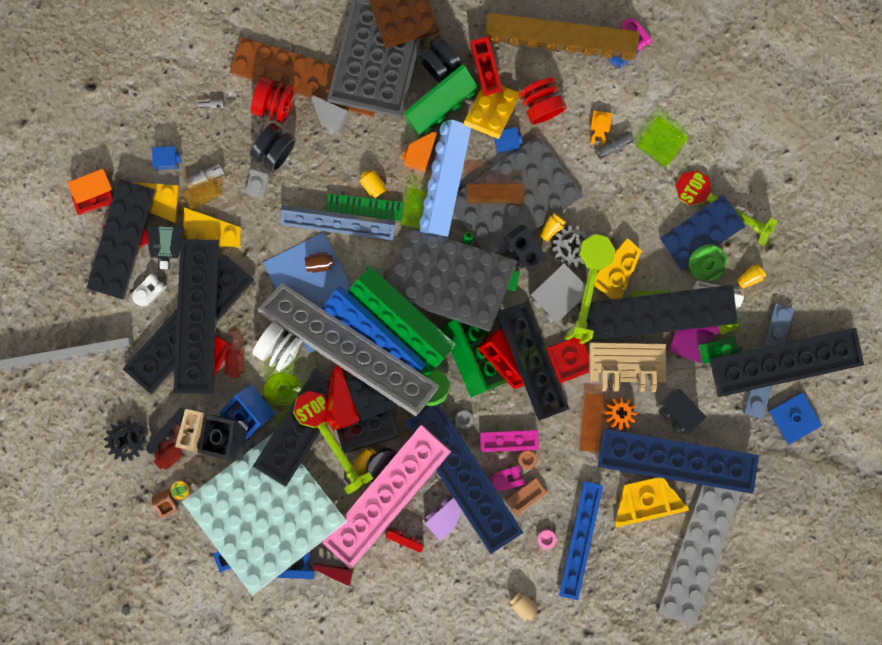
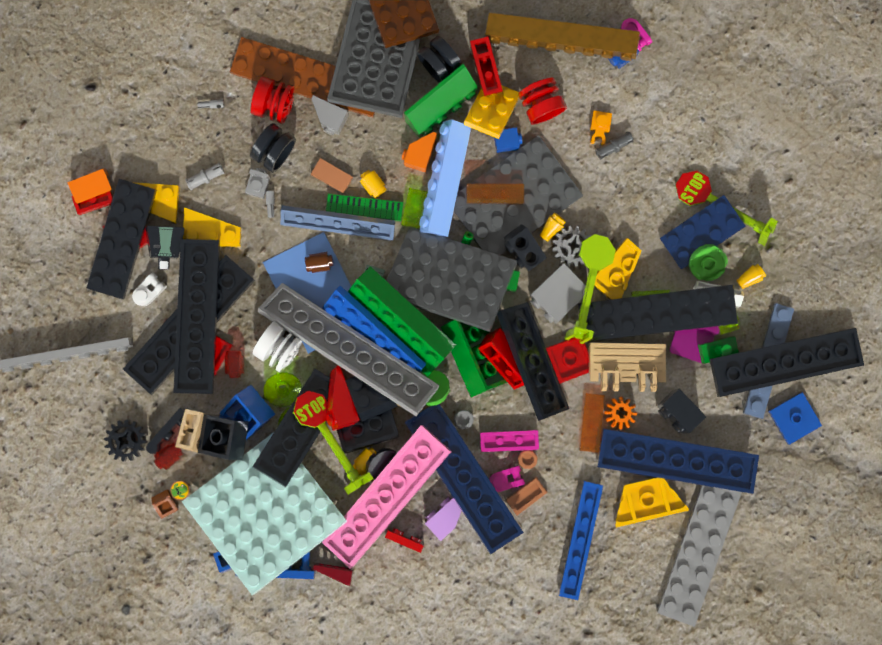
blue brick [152,146,182,170] -> none
clear yellow leg [183,180,223,210] -> none
tan brick [509,591,538,621] -> none
bright pink tile [537,529,557,549] -> none
clear neon green tile [636,115,689,168] -> none
none -> light grey pin [266,191,275,218]
none -> nougat tile [311,158,353,194]

